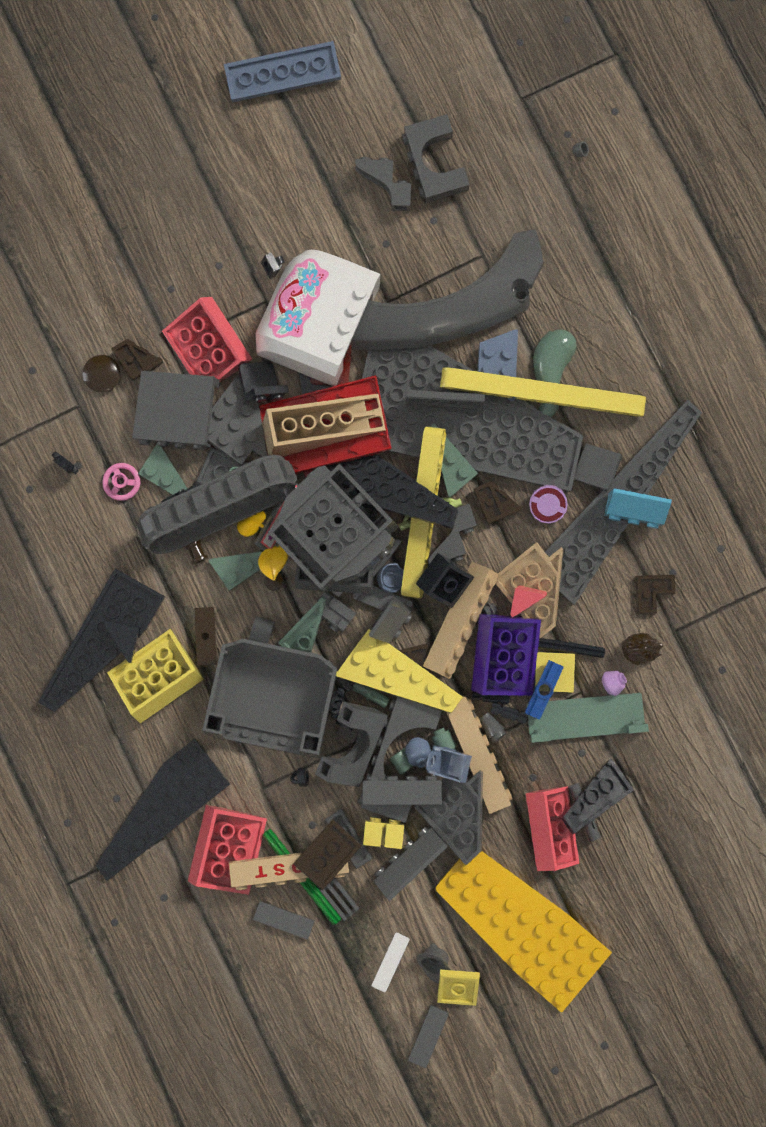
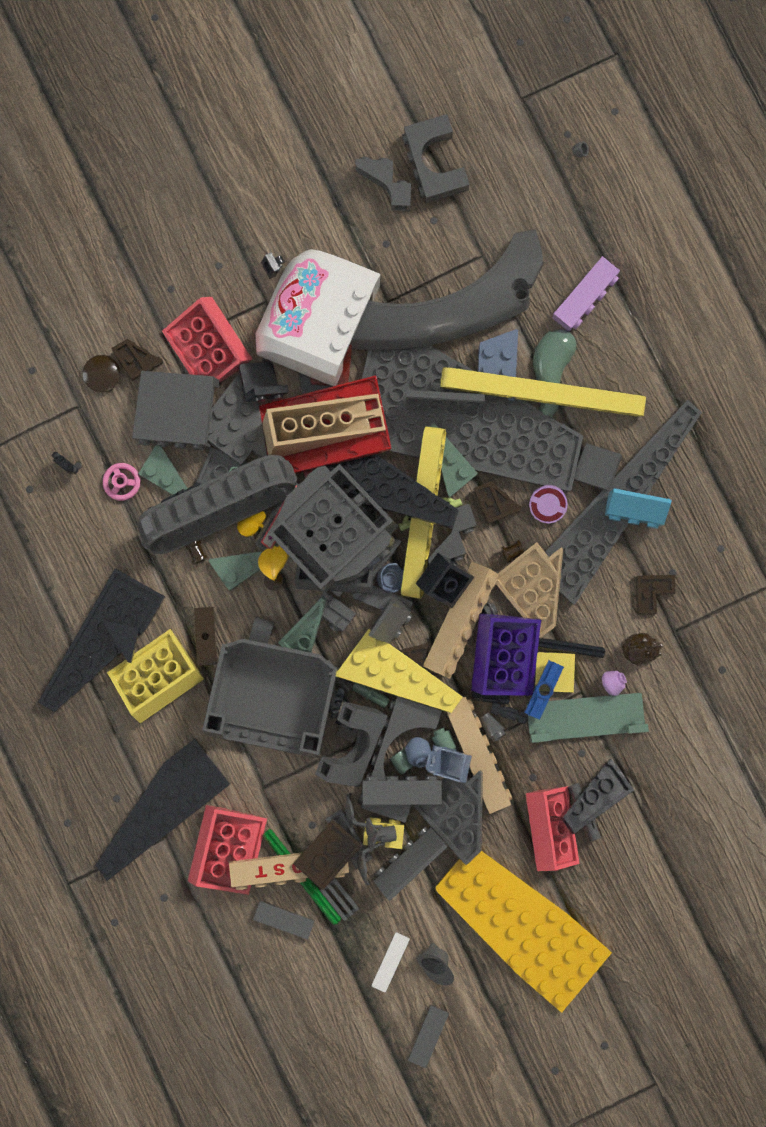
sand blue plate [224,41,341,102] -> none
black tile [290,767,309,787] -> none
light yellow tile [437,970,480,1006] -> none
coral slope [510,585,547,618] -> none
none -> dark grey plant [345,793,397,885]
none -> dark brown bush [501,540,524,563]
none -> lavender brick [552,256,620,332]

